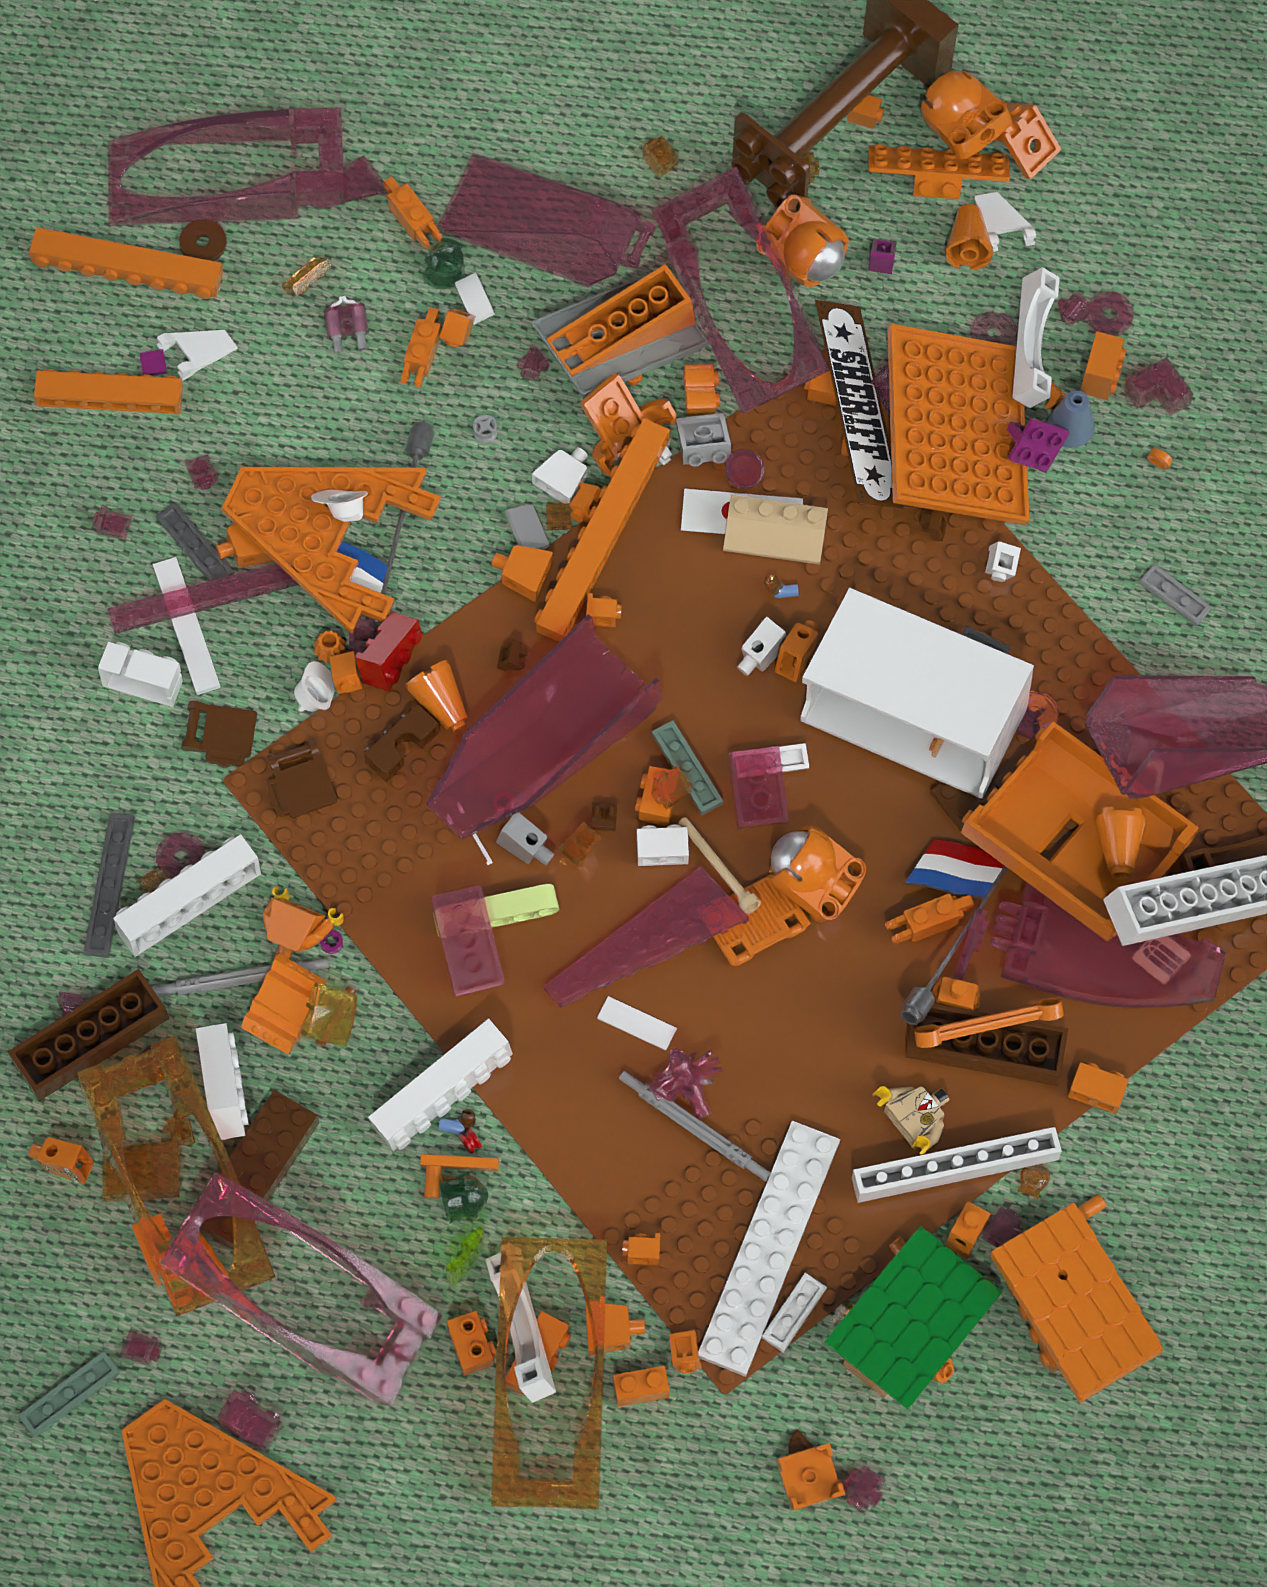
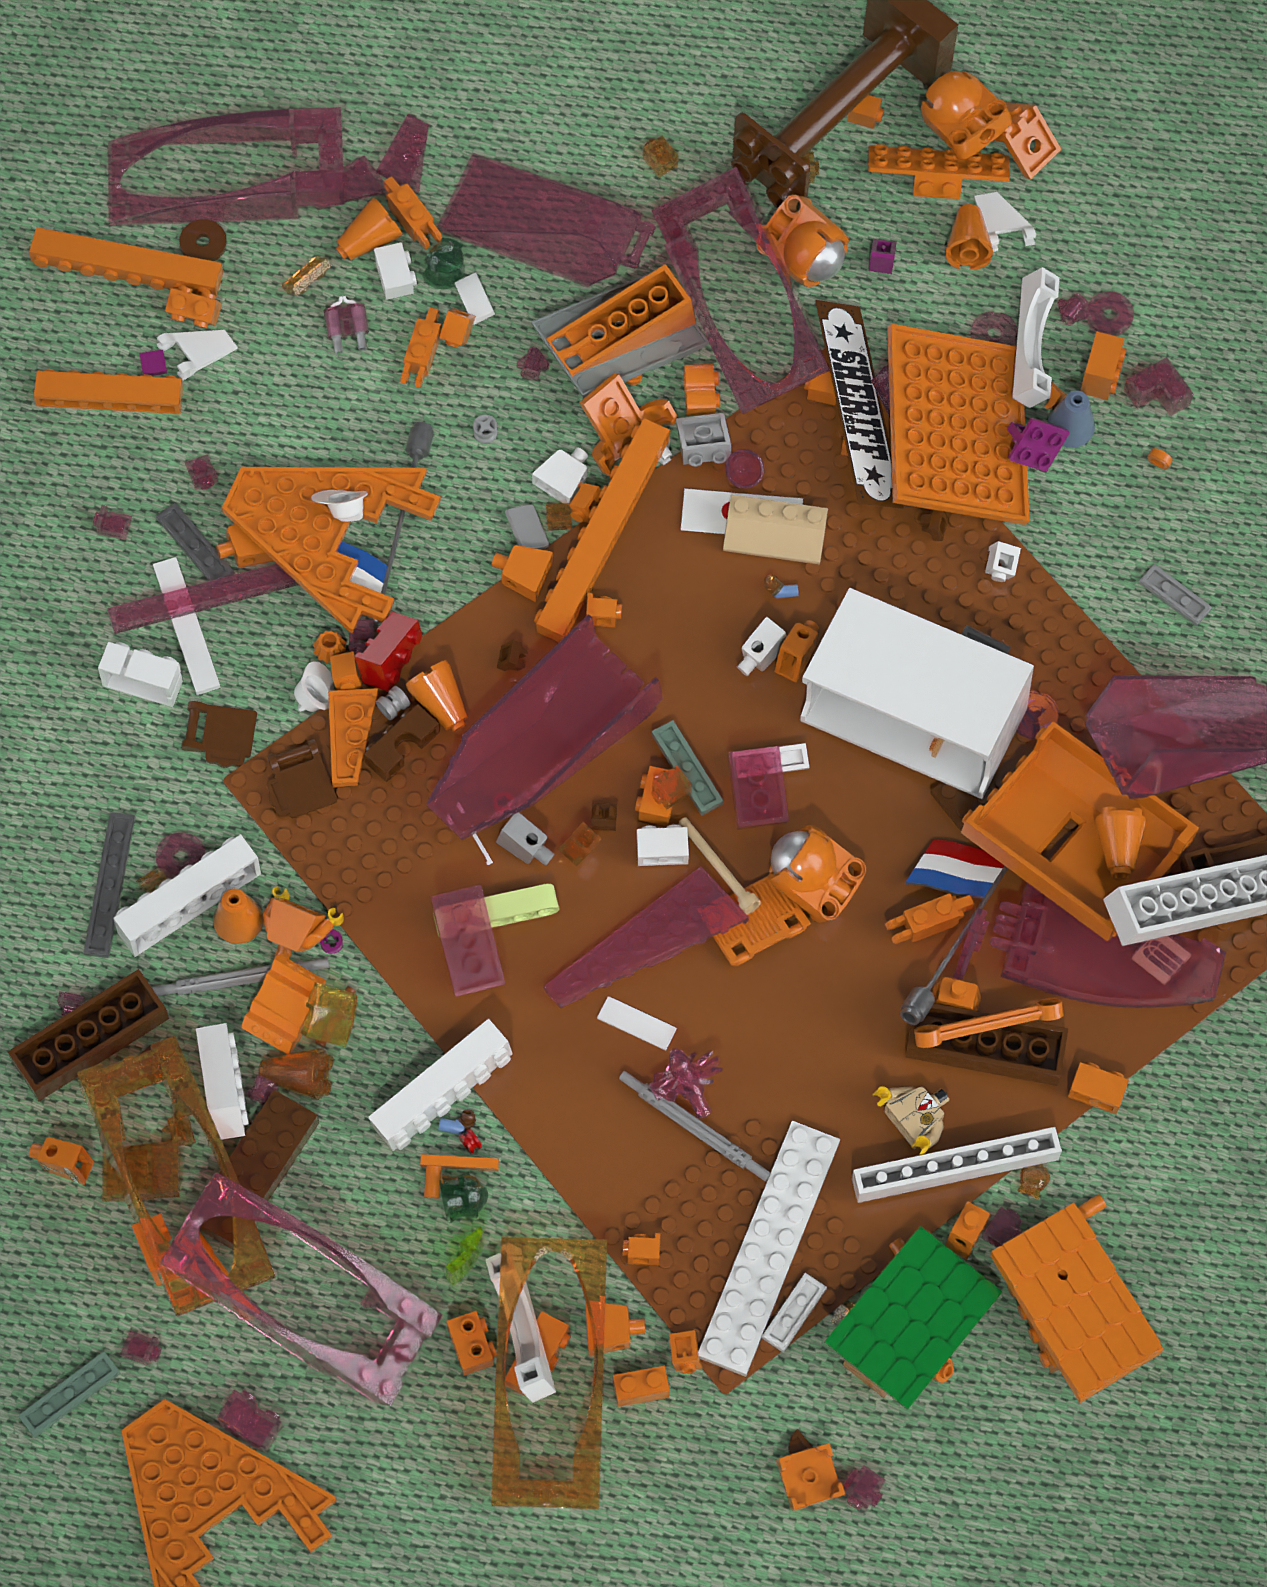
none -> orange brick [165,286,222,328]
none -> orange cone [213,889,263,944]
none -> clear pink wheel [246,1075,278,1105]
none -> clear orange cone [259,1048,333,1100]
none -> orange wing [328,688,378,787]
none -> orange cone [335,198,403,260]
none -> white brick [374,242,417,300]
none -> light grey wheel [375,686,410,720]
none -> clear pink wing [376,114,429,194]

